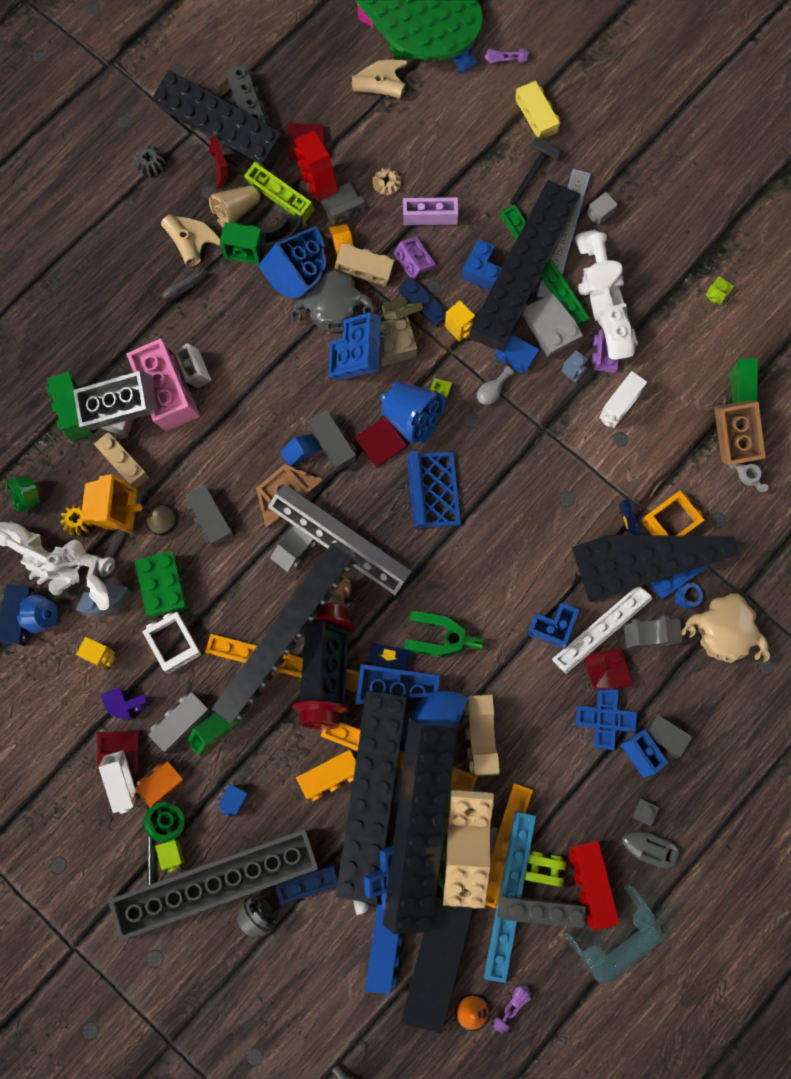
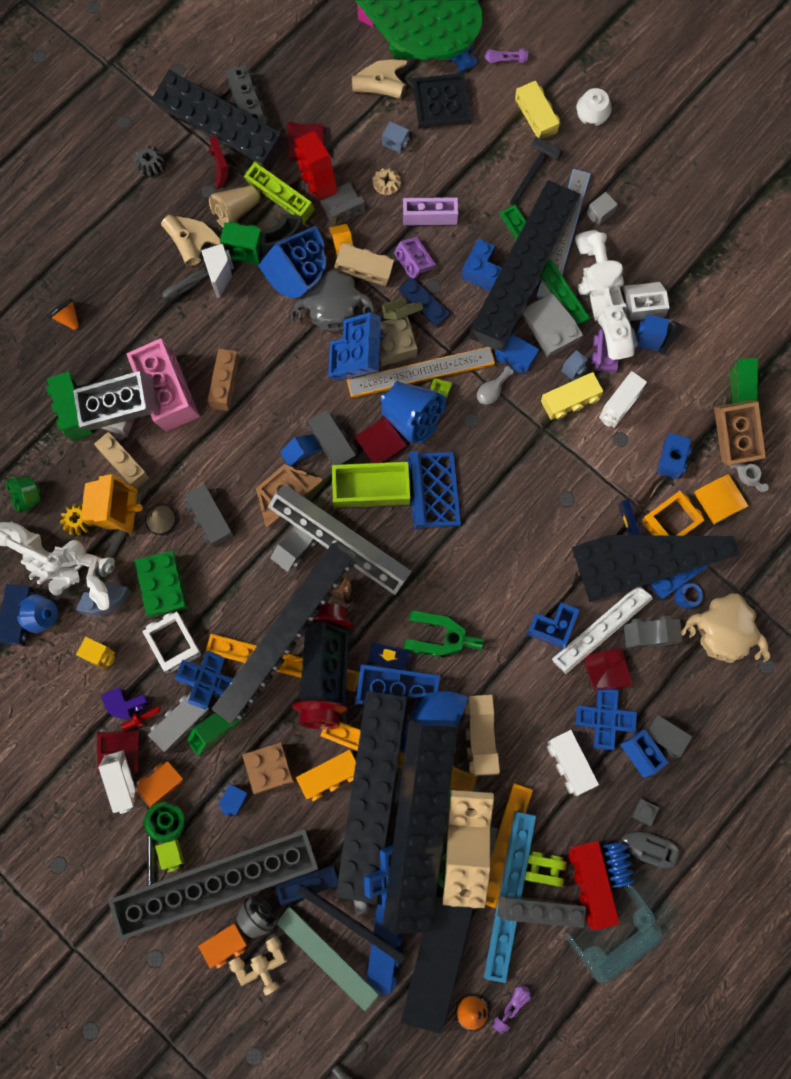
white brick [174,344,211,388] -> none
yellow brick [445,300,475,342] -> none
lime bracket [706,276,734,305] -> none
none -> orange hat [48,298,79,330]
none -> red piece [121,707,161,731]
none -> blue plate [174,651,233,710]
none -> orange brick [198,922,249,969]
none -> white slope [201,244,234,298]
none -> medium nougat brick [208,349,239,411]
none -> tan piece [229,936,287,996]
none -> medium nougat brick [242,742,294,795]
none -> sand green tile [277,907,380,1011]
none -> black tile [297,885,407,964]
none -> lime piece [332,462,410,508]
none -> light grey tile [347,347,495,399]
none -> sand blue brick [382,122,410,153]
none -> black plate [413,73,471,129]
none -> light yellow brick [541,372,603,420]
none -> white brick [547,730,599,796]
none -> white cone [577,88,612,126]
none -> blue piece [602,842,635,887]
none -> white slope [623,282,669,321]
none -> blue brick [636,315,669,351]
none -> blue brick [656,433,692,479]
none -> black cone [658,321,684,355]
none -> light orange slope [694,474,748,525]

